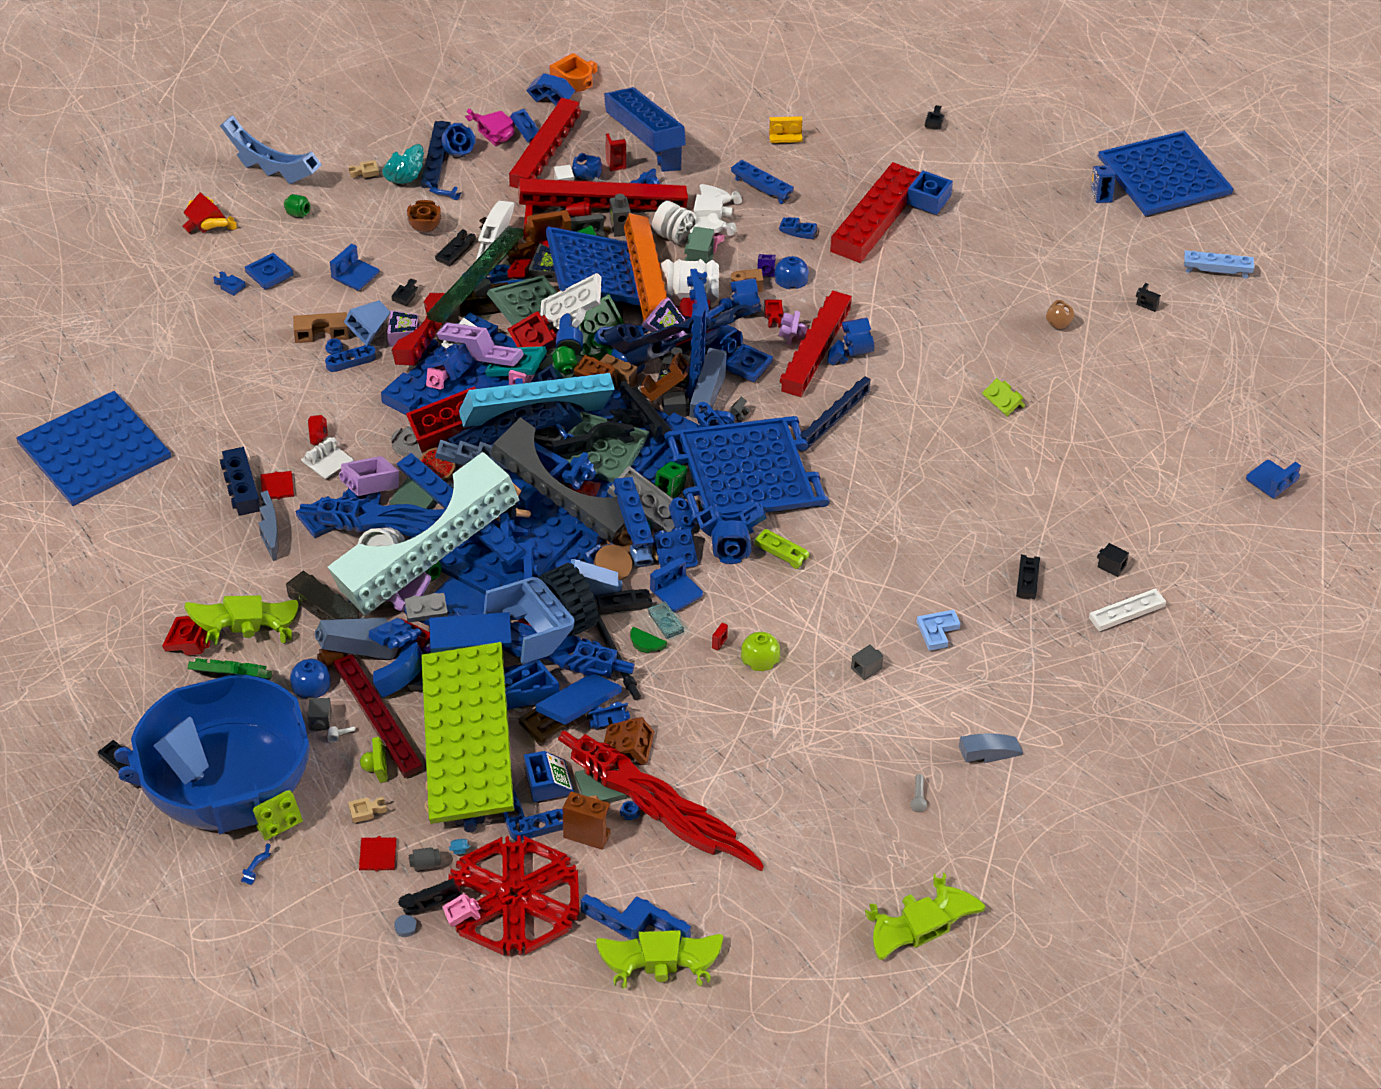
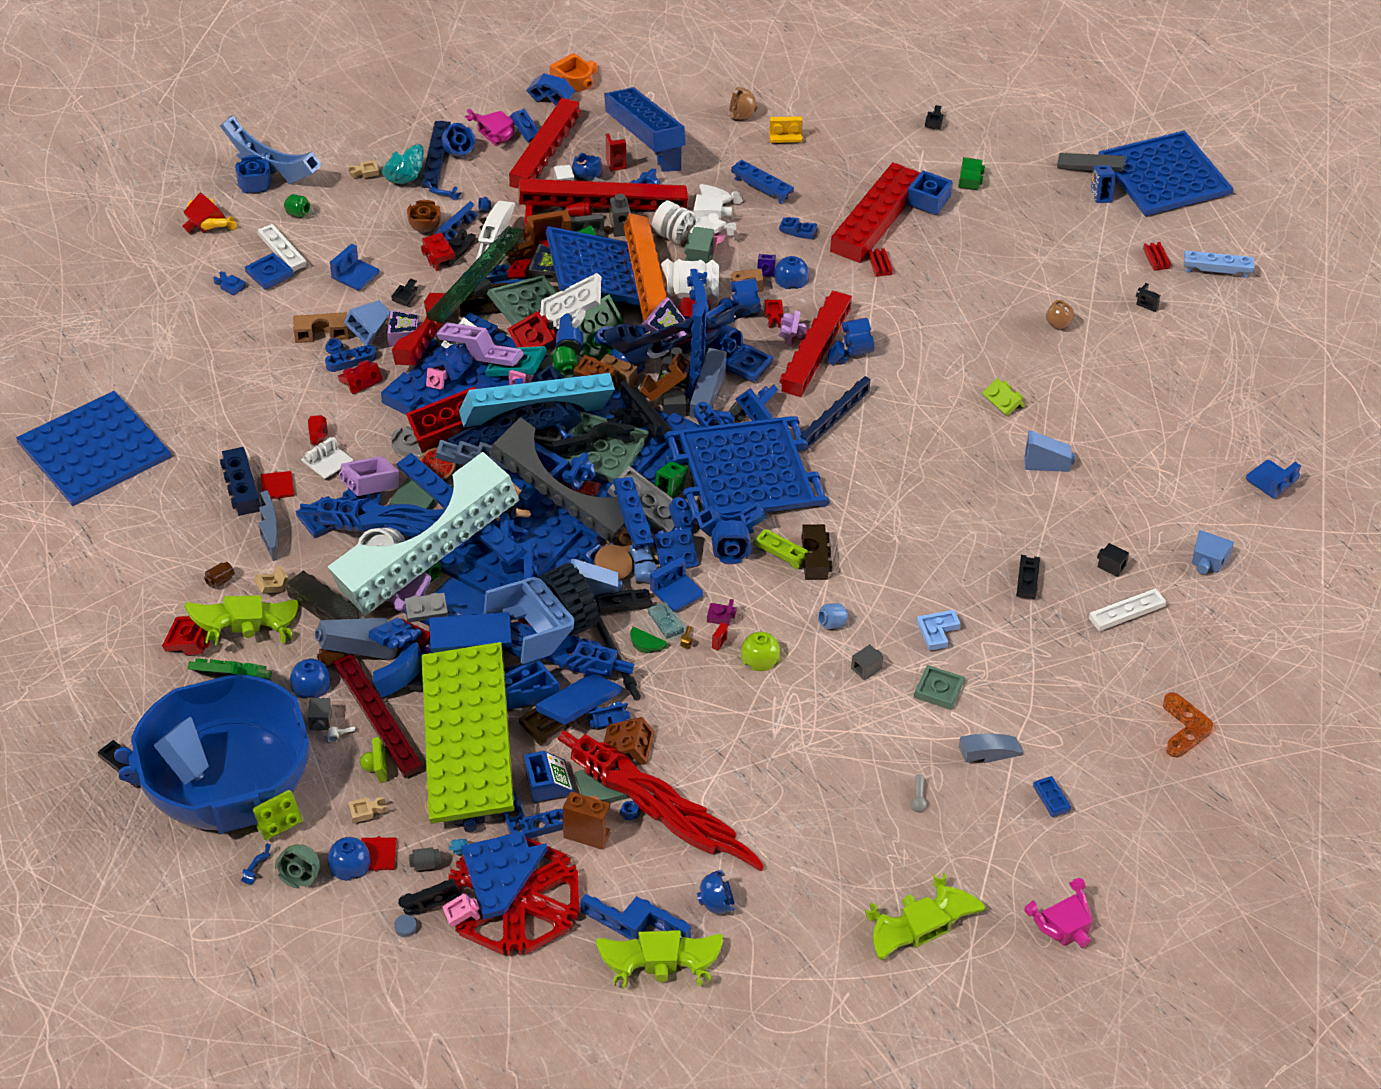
none -> reddish brown brick [204,562,235,588]
none -> blue brick [235,155,271,194]
none -> tan bracket [254,566,288,593]
none -> white plate [257,224,307,272]
none -> sand green cylinder [275,844,320,888]
none -> blue cylinder [328,837,371,881]
none -> red bracket [338,360,383,394]
none -> red bracket [421,233,455,271]
none -> blue plate [435,201,478,242]
none -> blue wing [461,831,547,920]
none -> blue plate [478,197,491,213]
none -> medium blue piece [634,561,660,583]
none -> pearl gold hand [680,625,693,649]
none -> blue cylinder [697,869,735,914]
none -> magenta bracket [707,599,737,626]
none -> medium nougat cylinder [729,87,758,120]
none -> blue bracket [735,384,778,421]
none -> dark brown arch [801,524,832,580]
none -> medium blue head [818,603,848,629]
none -> red tile [868,248,893,277]
none -> sand green tile [914,665,965,710]
none -> green brick [958,157,985,190]
none -> medium blue slope [1024,431,1075,472]
none -> dark pink torso [1025,878,1092,948]
none -> blue plate [1033,776,1071,817]
none -> dark grey tile [1057,153,1126,172]
none -> red tile [1143,242,1171,271]
none -> clear orange beam [1163,692,1213,758]
none -> medium blue torso [1192,530,1234,574]

